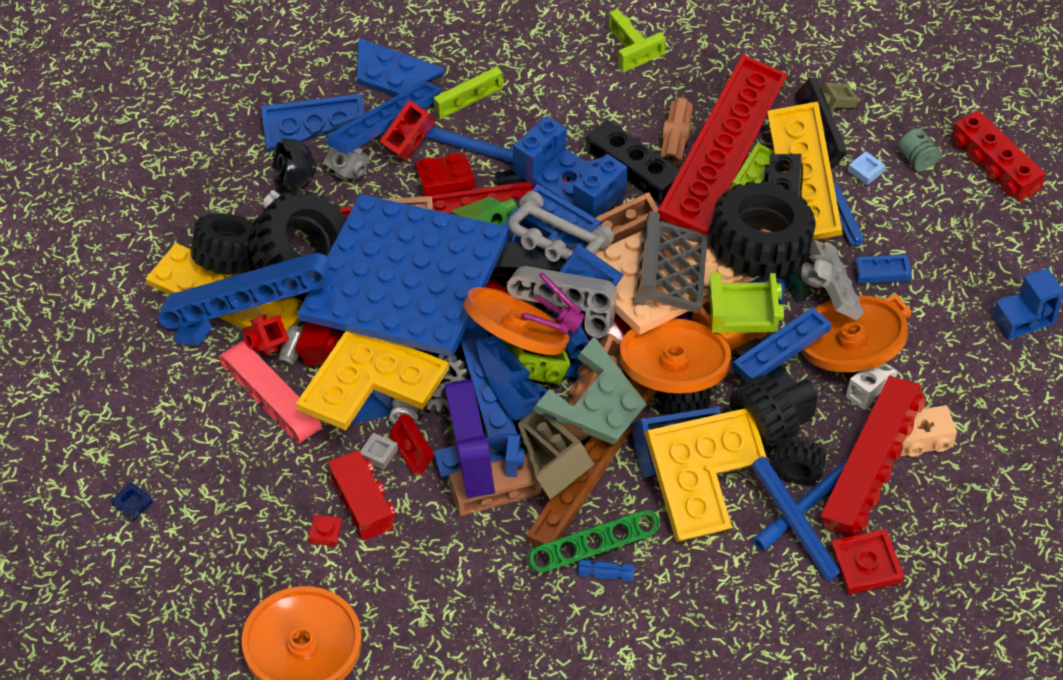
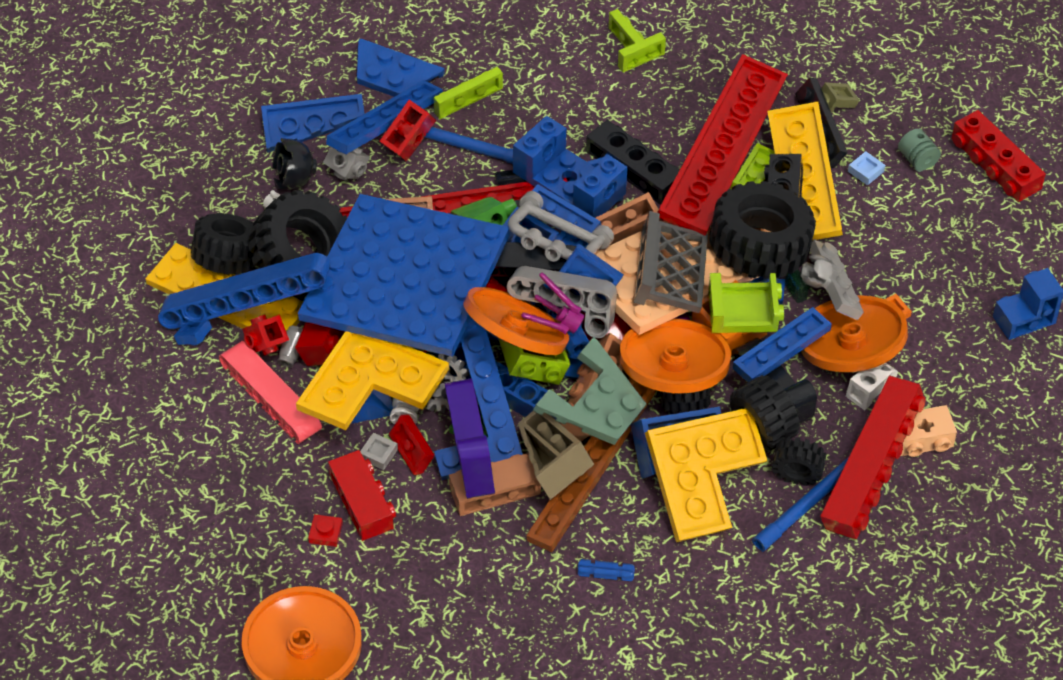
clear blue plate [111,482,153,521] -> none
red plate [415,153,476,196] -> none
blue slope [476,336,541,421] -> none
blue plate [487,434,525,477] -> none
green beam [526,510,660,572] -> none
nougat piece [660,98,693,167] -> none
blue axle [752,456,840,581] -> none
red plate [830,529,905,595] -> none
blue axle [833,183,864,247] -> none
blue plate [854,254,912,283] -> none

